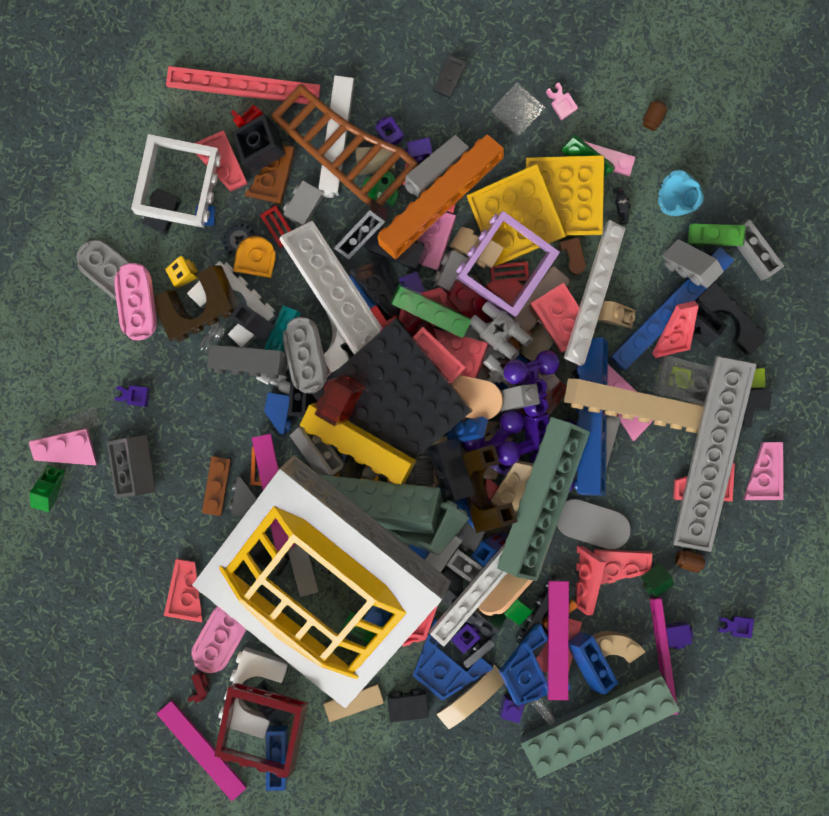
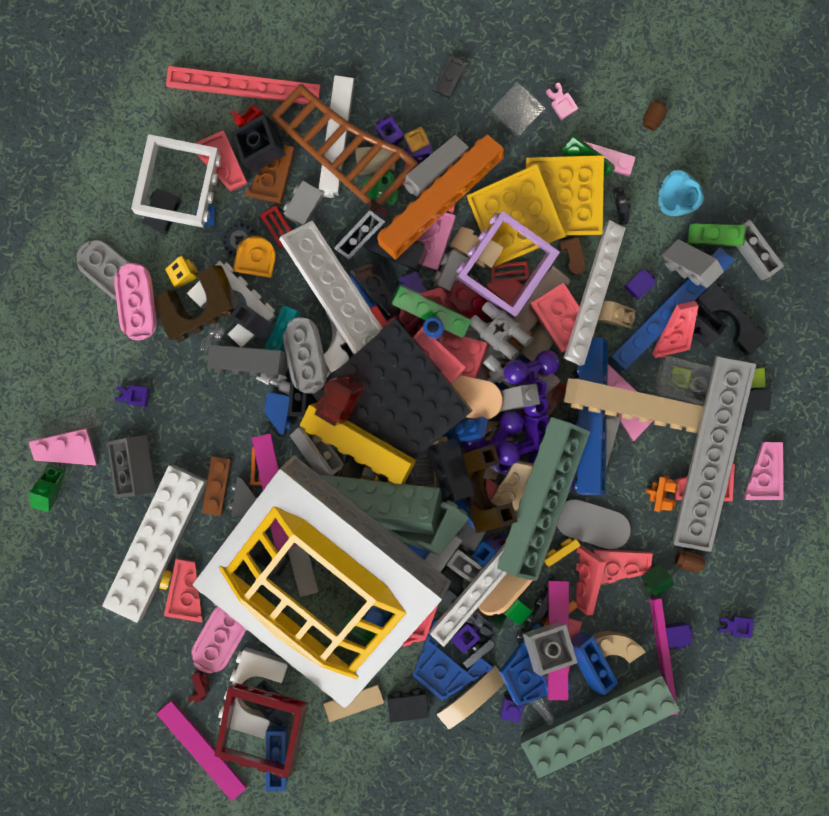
none -> white brick [102,465,207,623]
none -> yellow tile [159,570,172,590]
none -> pearl gold tile [404,126,430,153]
none -> blue brick [423,317,445,340]
none -> light grey brick [523,622,577,676]
none -> yellow plate [544,538,581,567]
none -> dark purple brick [623,269,657,300]
none -> orange hips [645,475,679,512]

